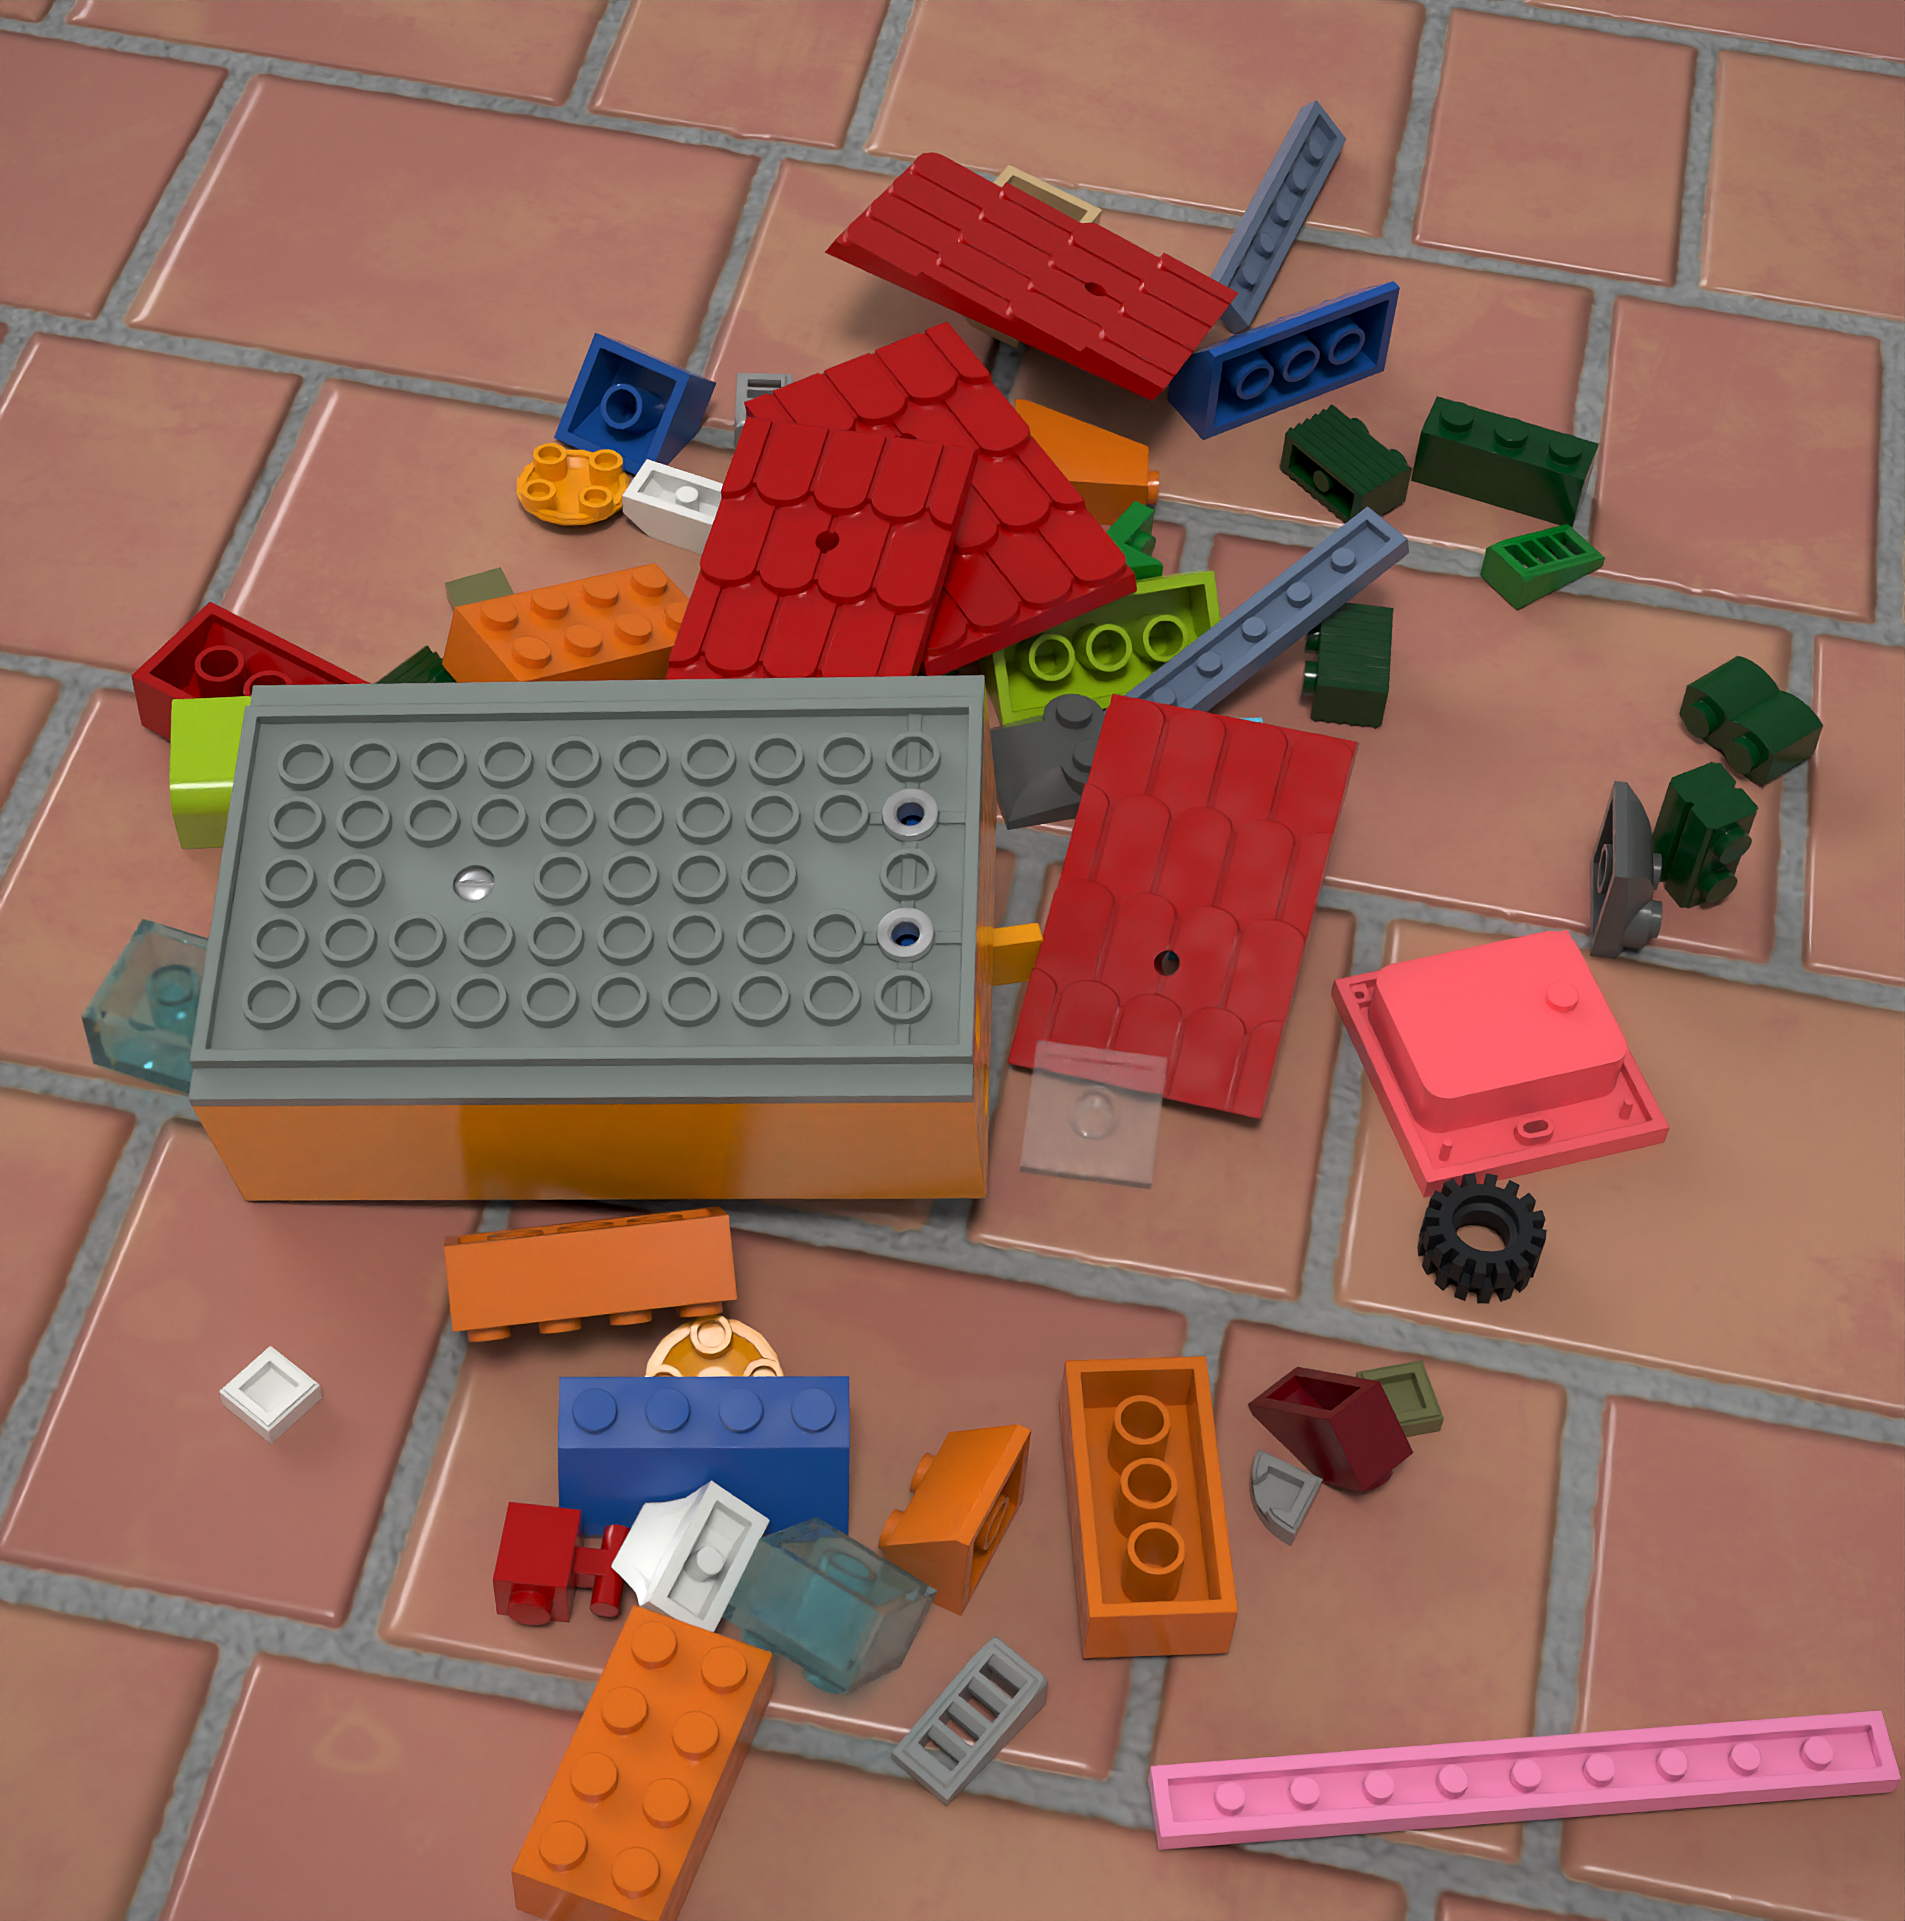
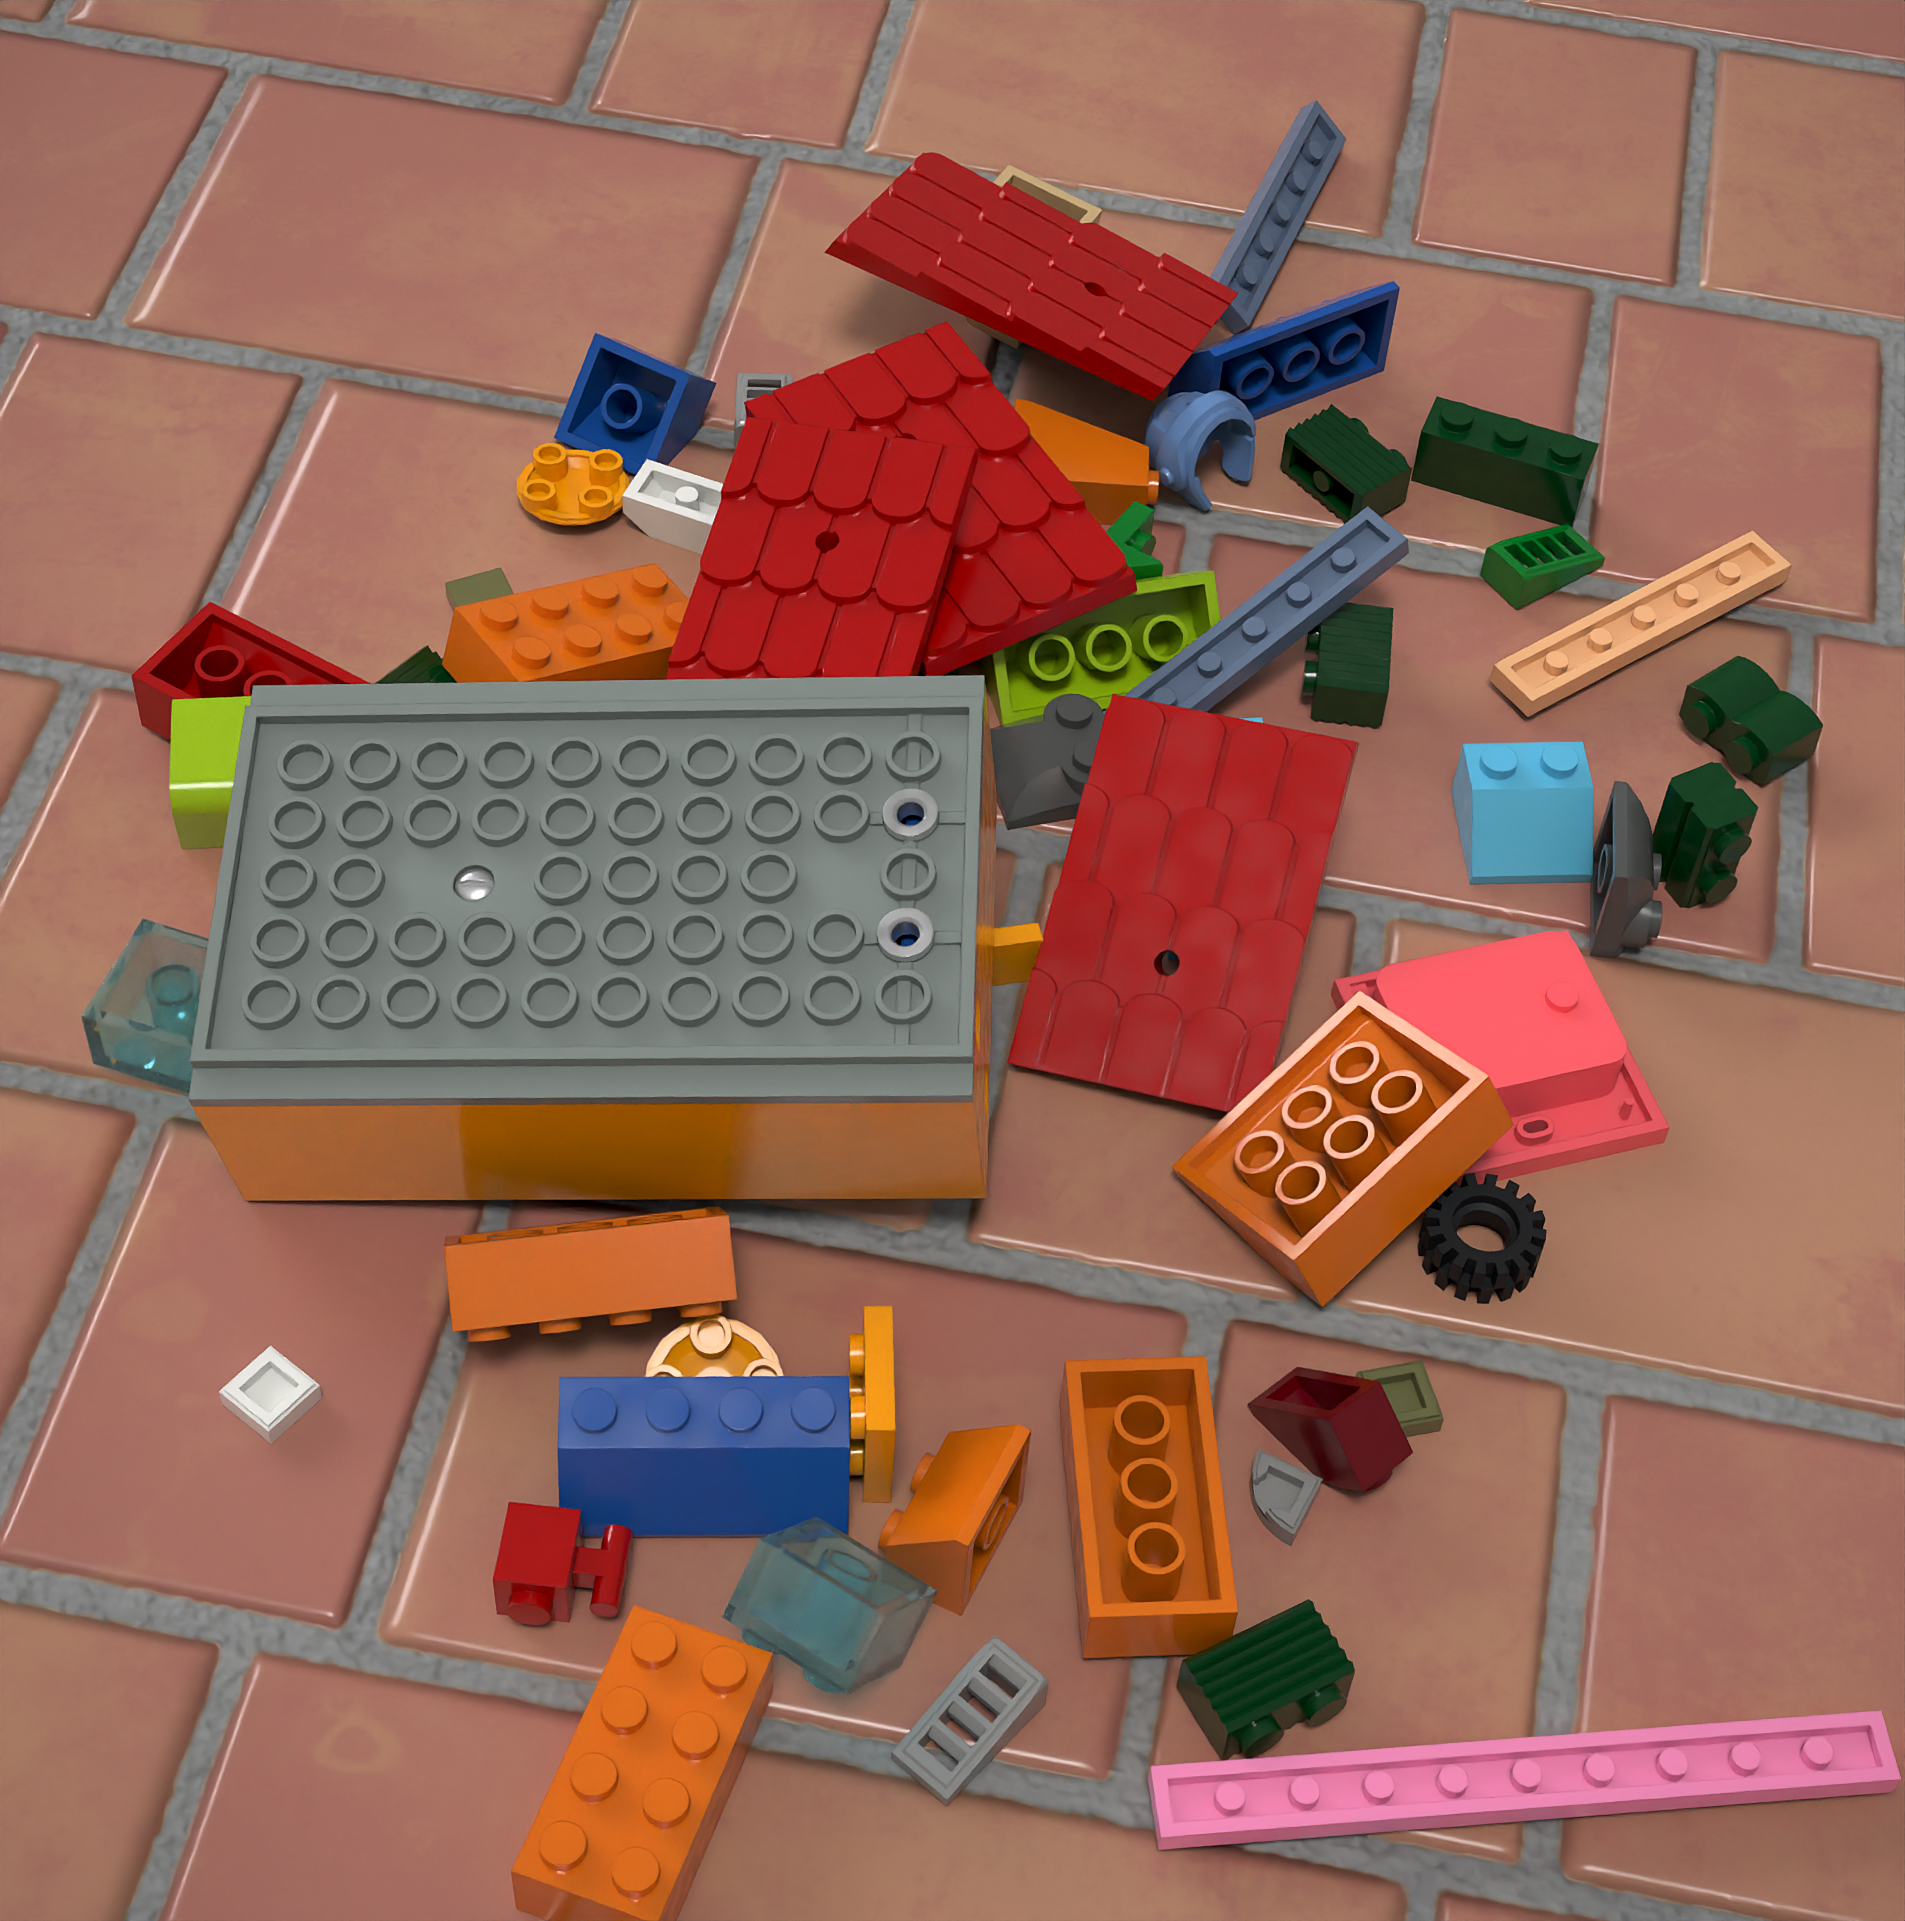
white slope [611,1481,770,1632] -> none
clear plate [1019,1040,1168,1190] -> none
none -> light orange plate [847,1306,896,1503]
none -> medium blue helmet [1144,390,1256,511]
none -> orange slope [1171,991,1514,1308]
none -> dark green brick [1176,1599,1355,1760]
none -> medium azure slope [1451,742,1594,885]
none -> light nougat plate [1490,530,1791,717]

